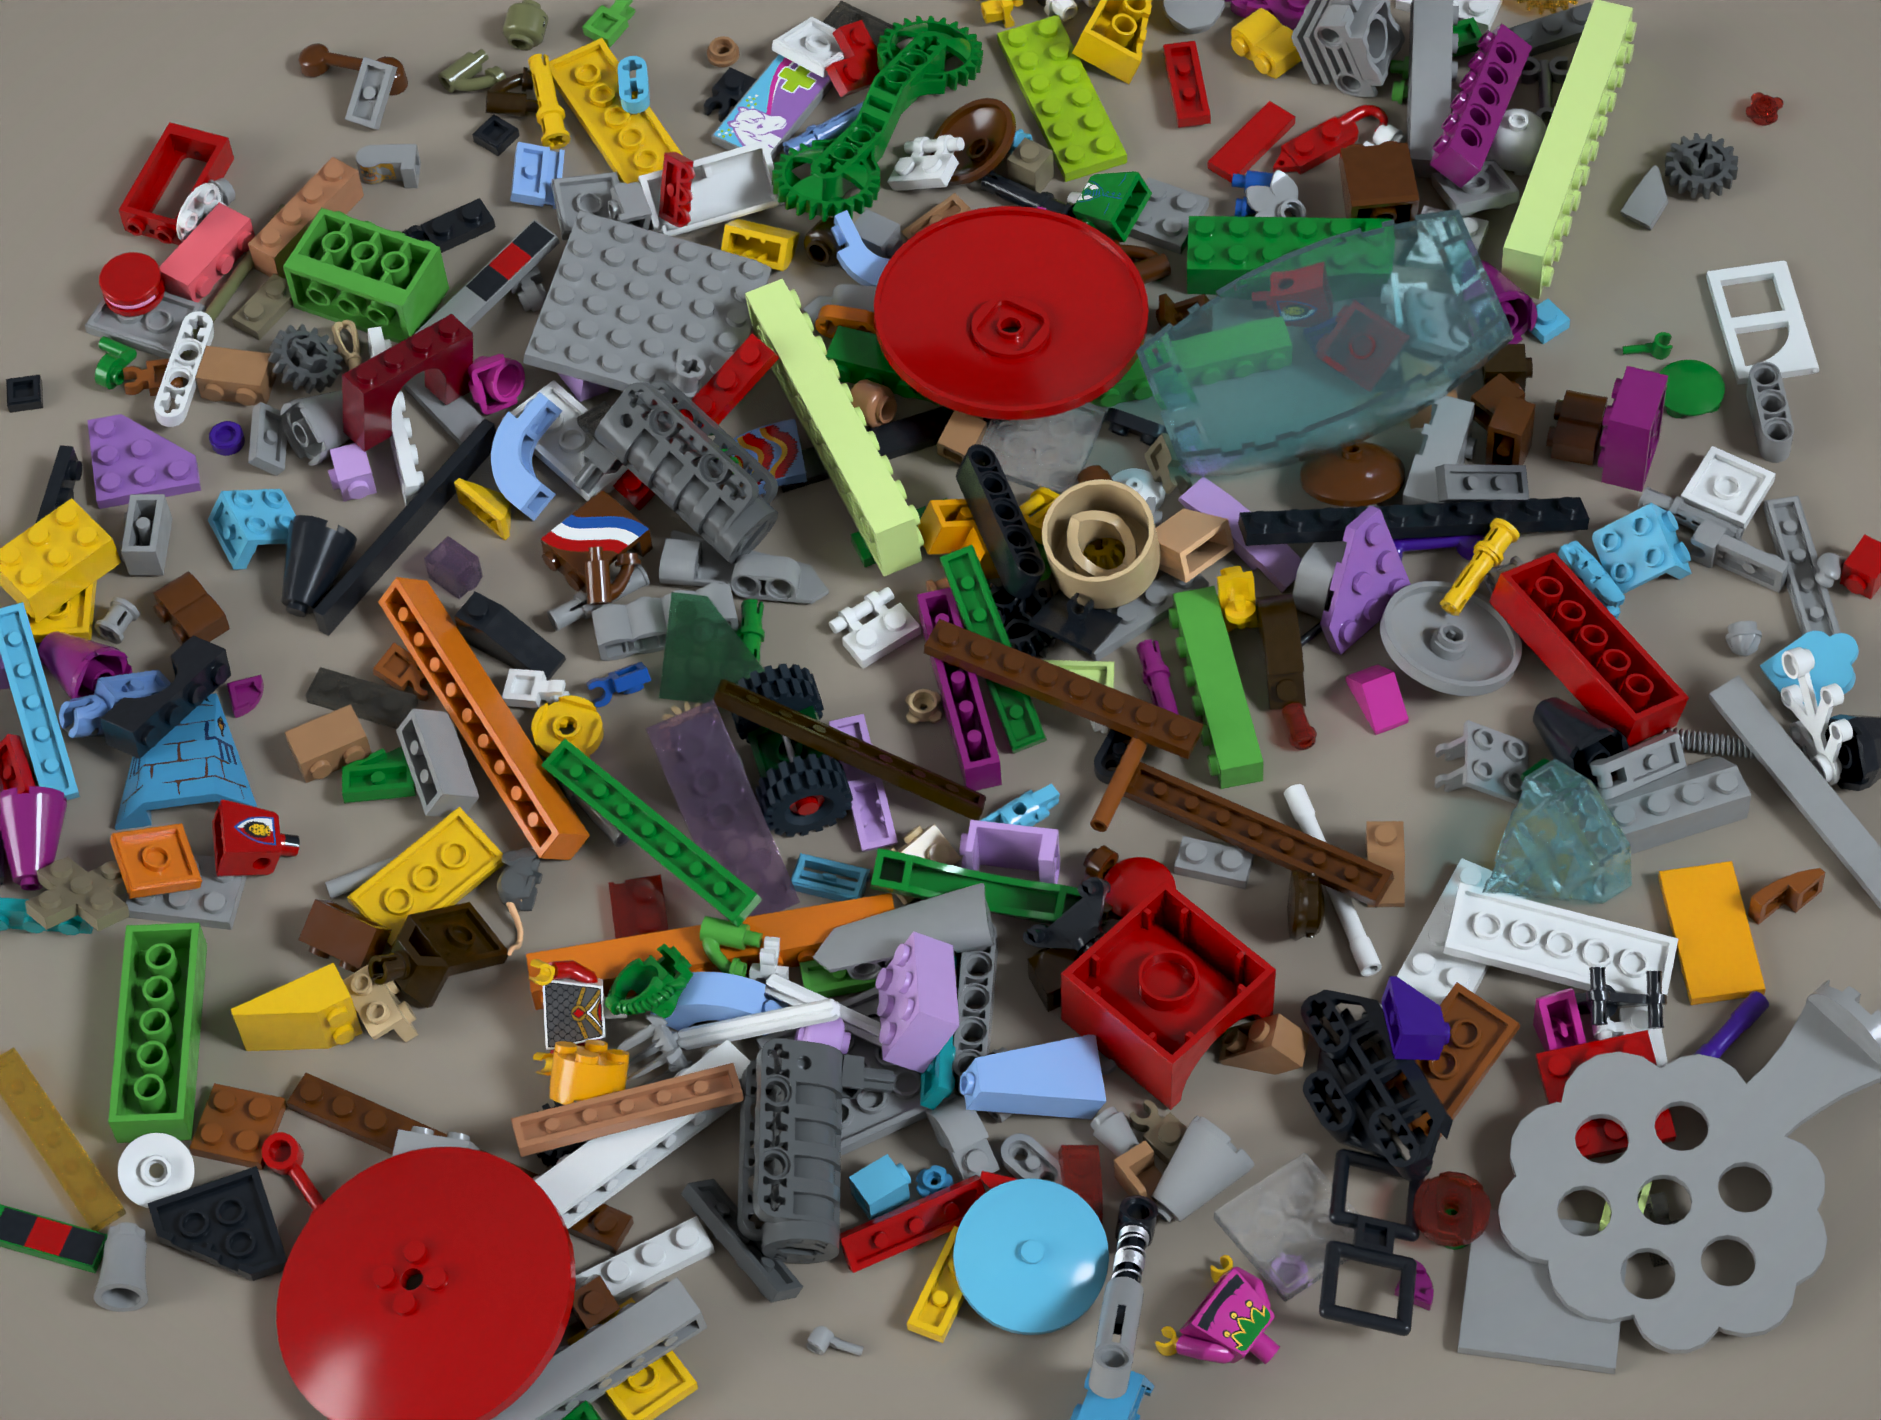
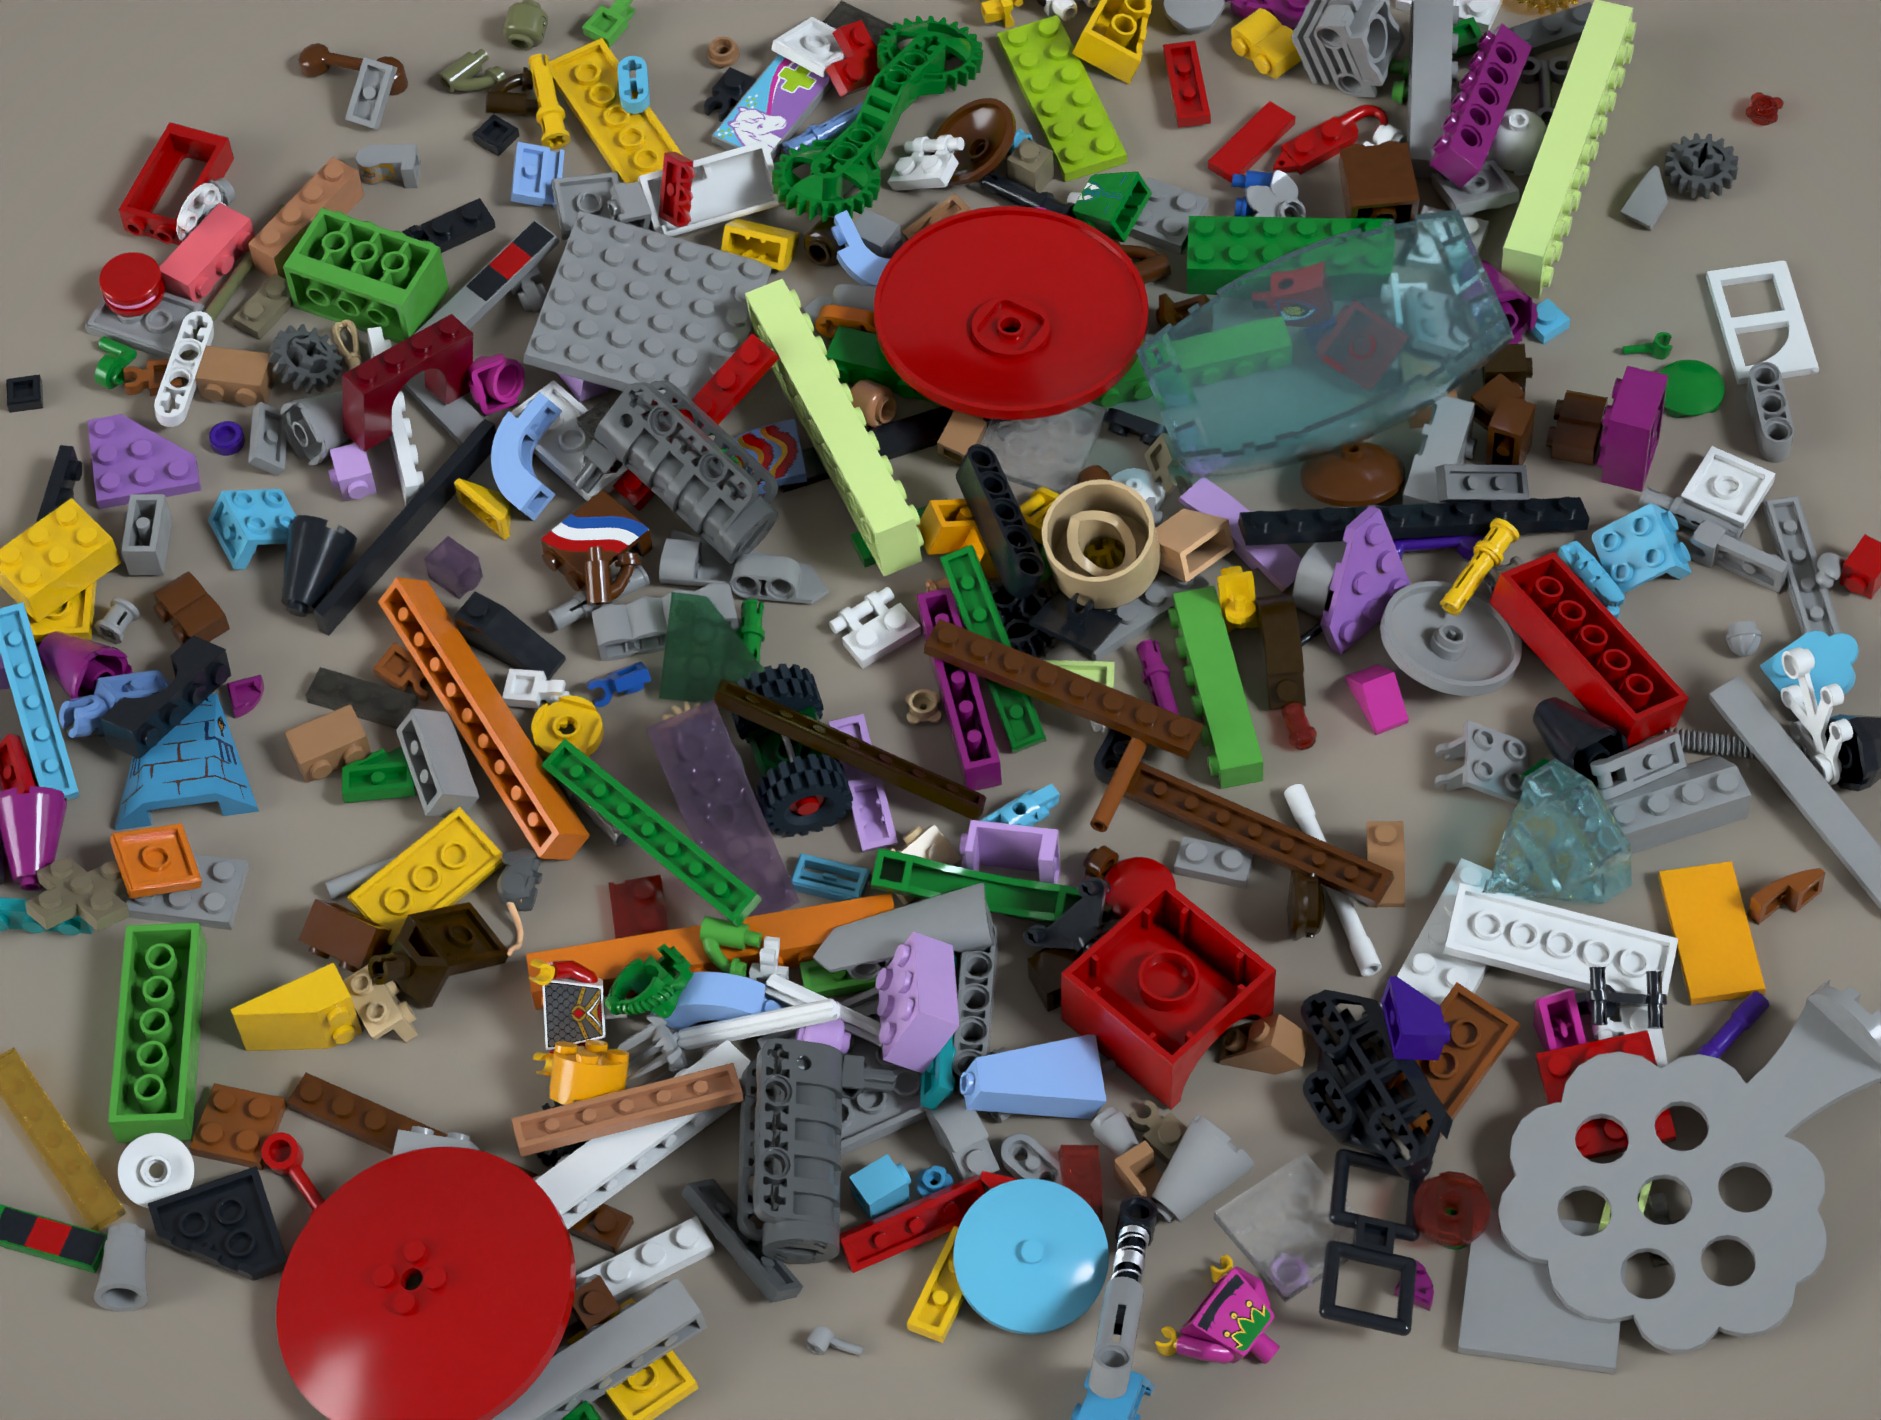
red torso [212,799,300,876] -> none
light grey bush [672,354,706,400] -> none

